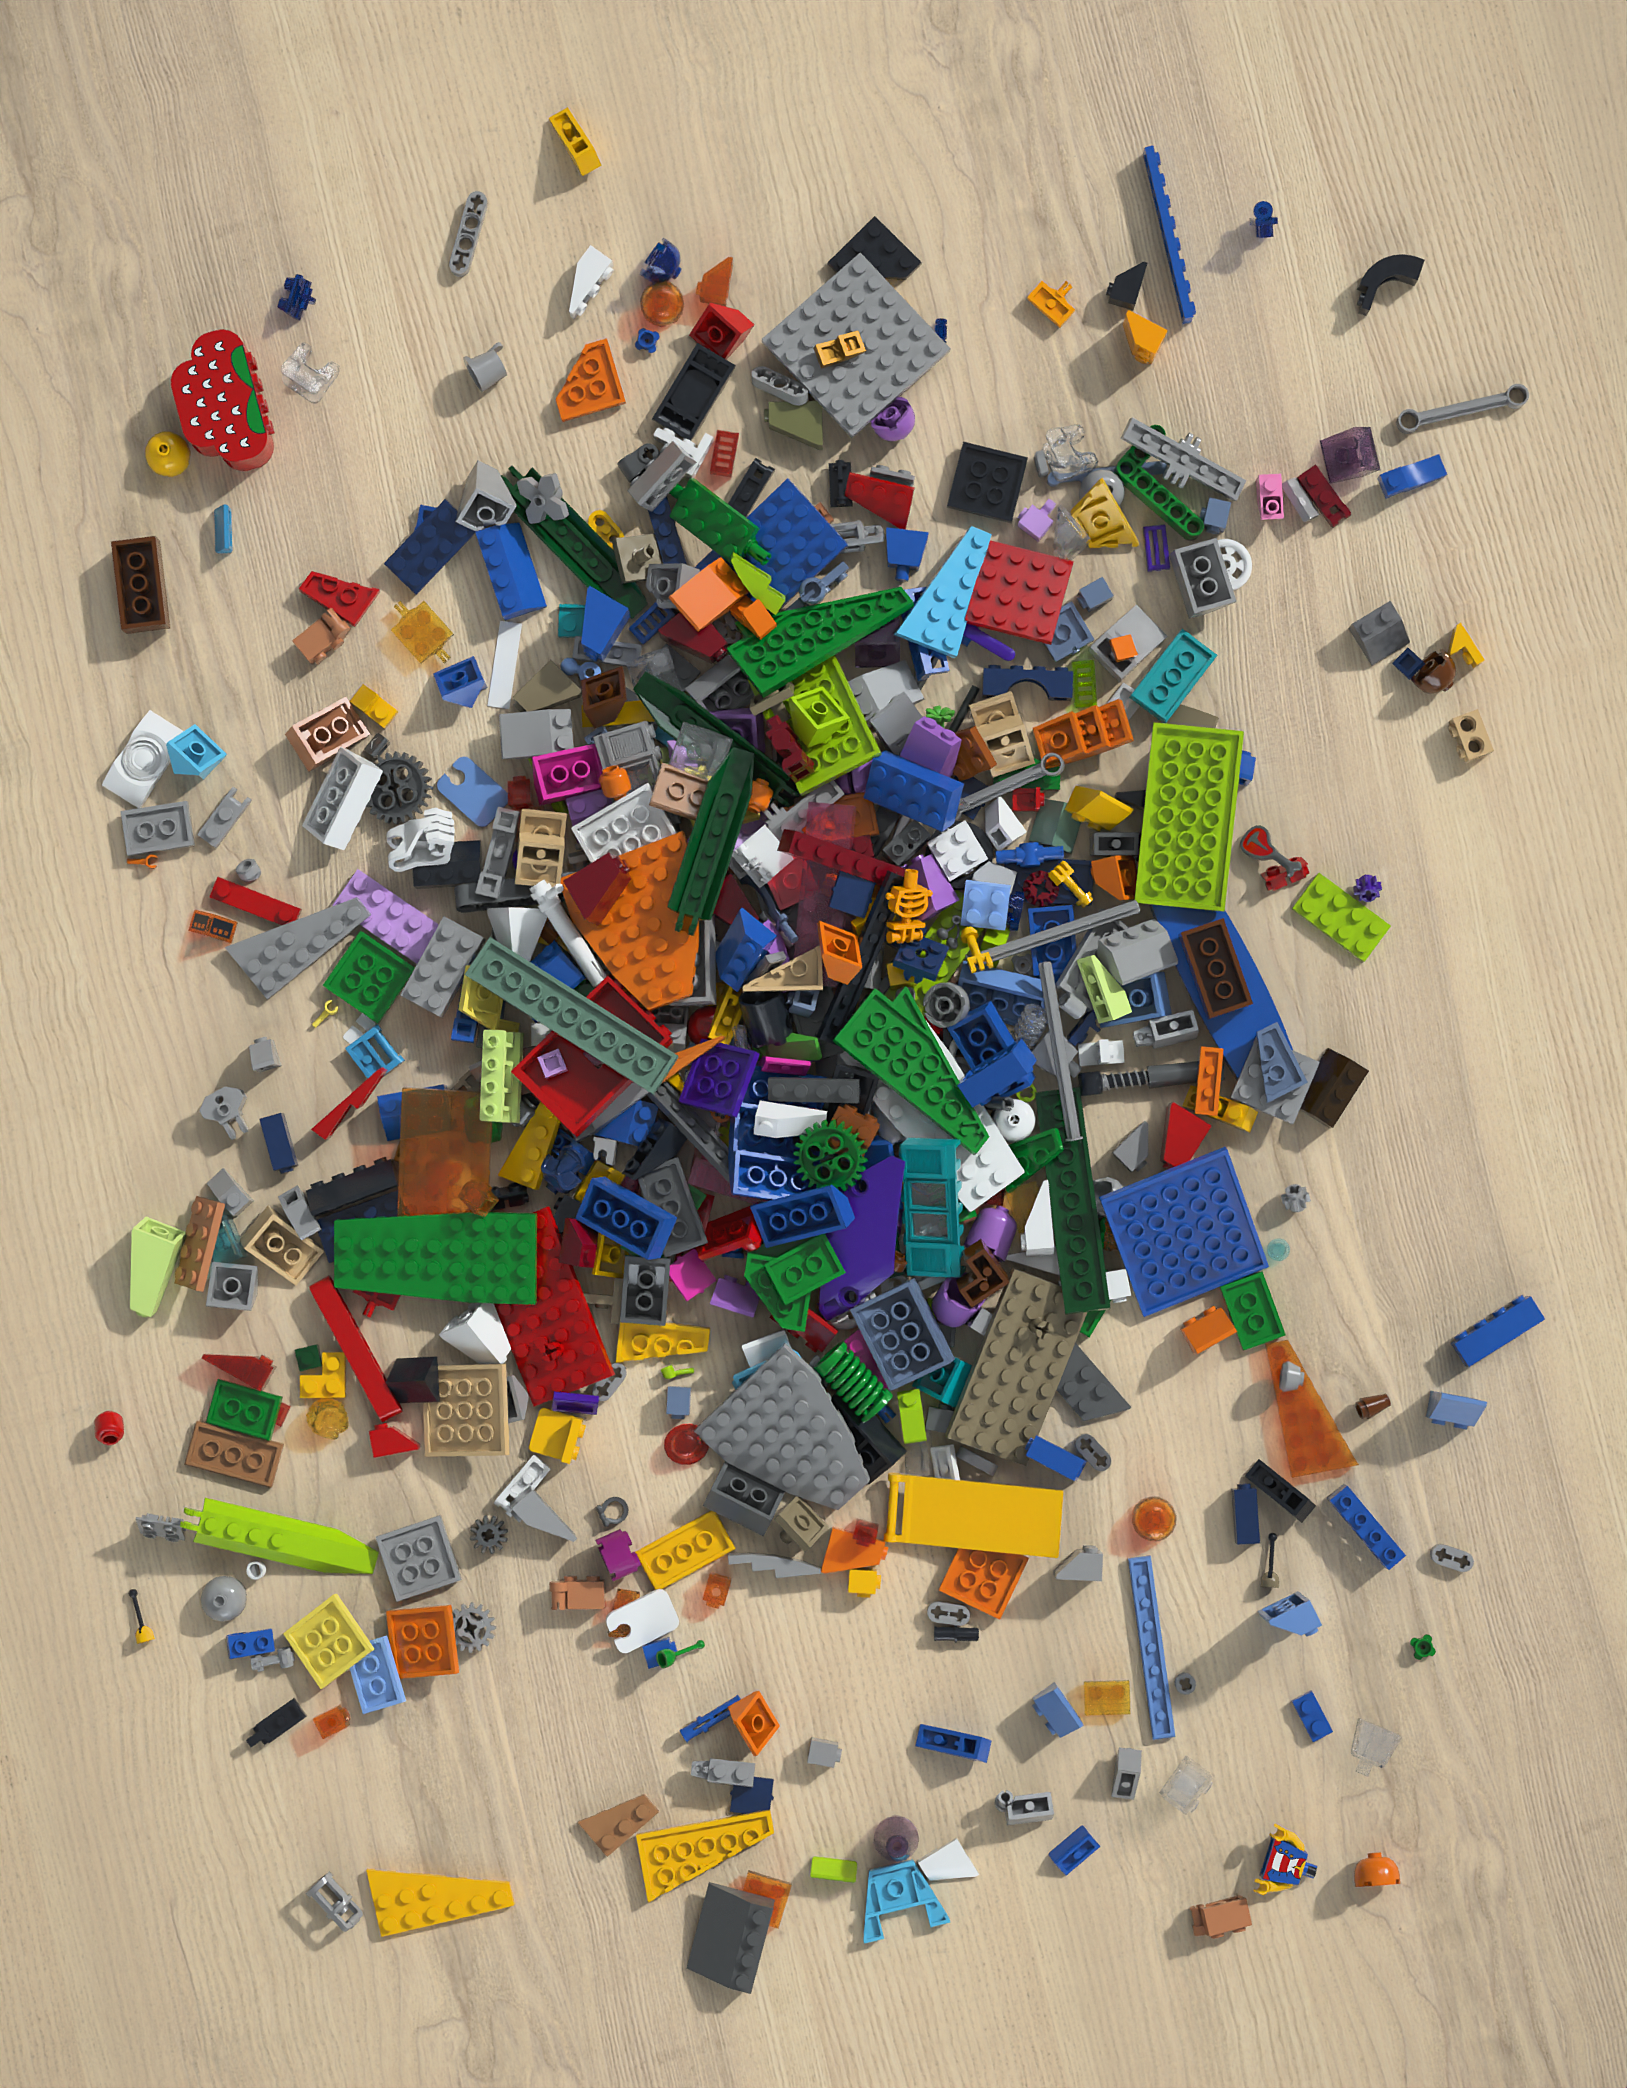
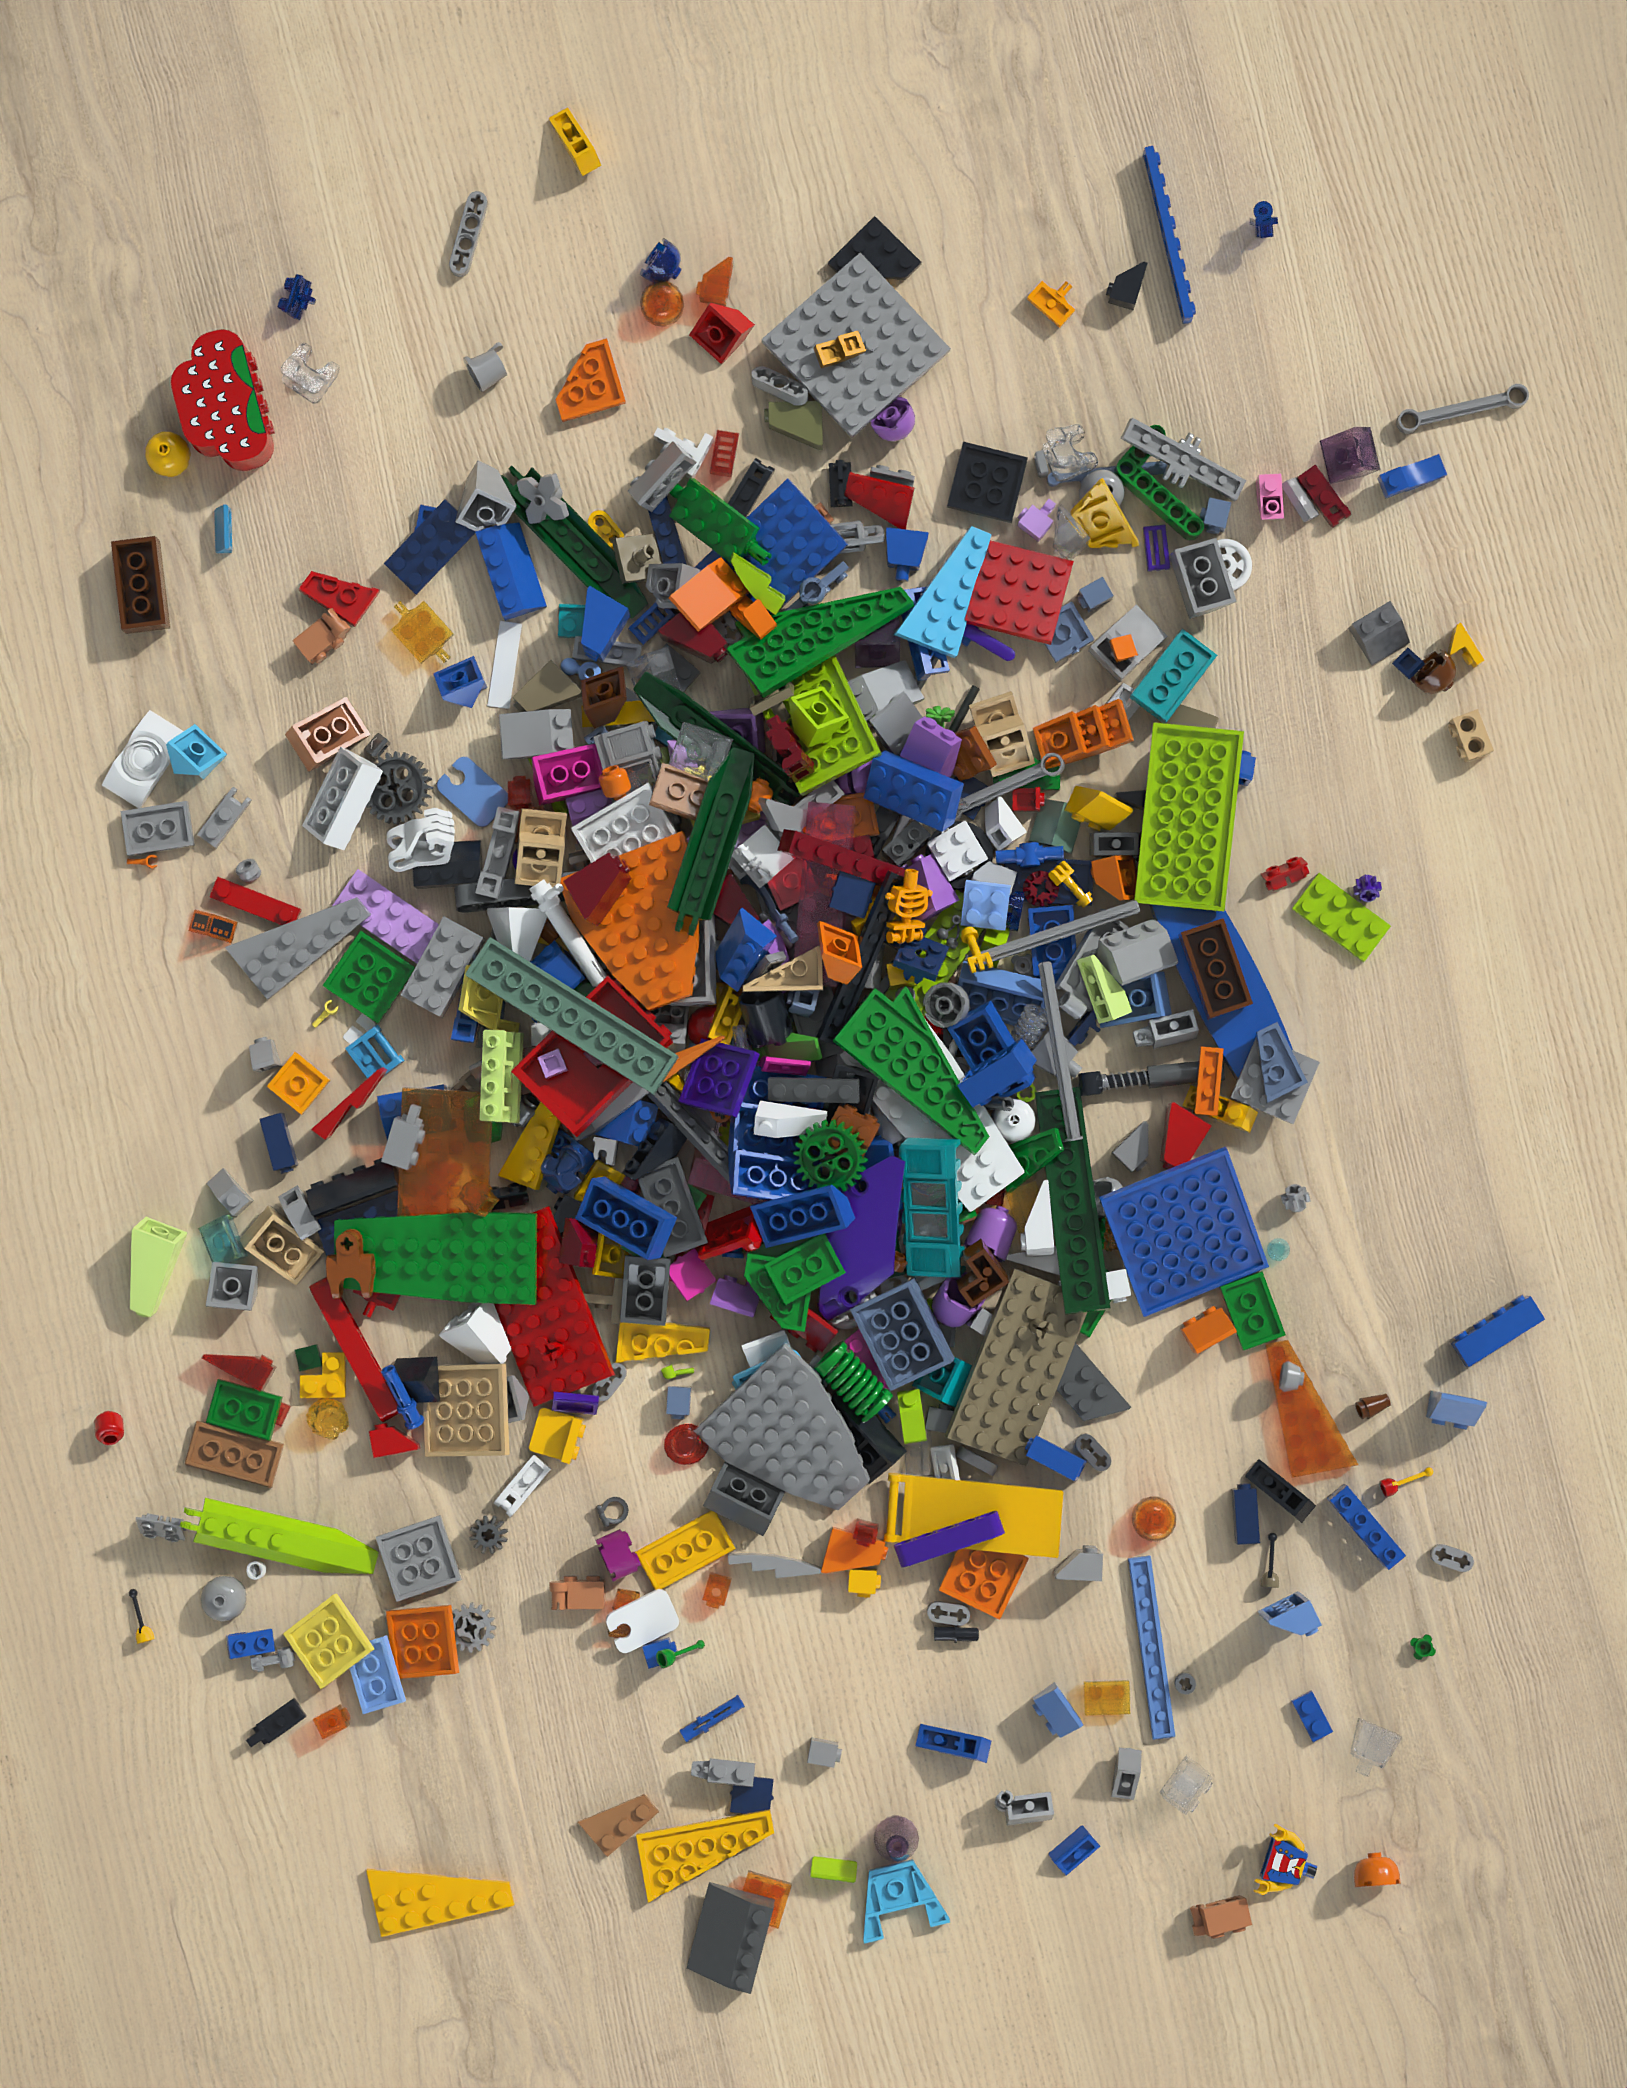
nougat plate [174,1196,225,1292] -> none
light grey hinge [199,1086,249,1140] -> none
light grey piece [306,1871,363,1932] -> none
yellow slope [349,684,398,729] -> none
light grey slope [510,1486,577,1542] -> none
white slope [569,245,614,319] -> none
dark grey piece [617,444,660,483] -> none
blue plate [635,328,660,353] -> none
black slope [652,343,736,441] -> none
light grey slope [685,654,755,712] -> none
orange slope [728,1691,780,1756] -> none
dark tan tile [774,1496,829,1552] -> none
white slope [918,1838,979,1880] -> none
clear blue piece [935,318,947,343] -> none
dark blue arch [982,665,1073,701] -> none
clear neon green slope [1071,660,1097,708] -> none
white bracket [1077,1039,1125,1066] -> none
light orange slope [1123,310,1168,364] -> none
dark grey piece [1240,825,1302,878] -> none
dark brown slope [1300,1048,1369,1129] -> none
black arch [1357,254,1425,316] -> none
none -> light orange plate [267,1052,331,1115]
none -> dark orange piece [326,1229,376,1299]
none -> light grey hinge [381,1104,426,1170]
none -> blue pin [381,1365,424,1430]
none -> light grey slope [758,797,808,837]
none -> dark purple beam [894,1511,1005,1568]
none -> hinge [1379,1467,1433,1498]

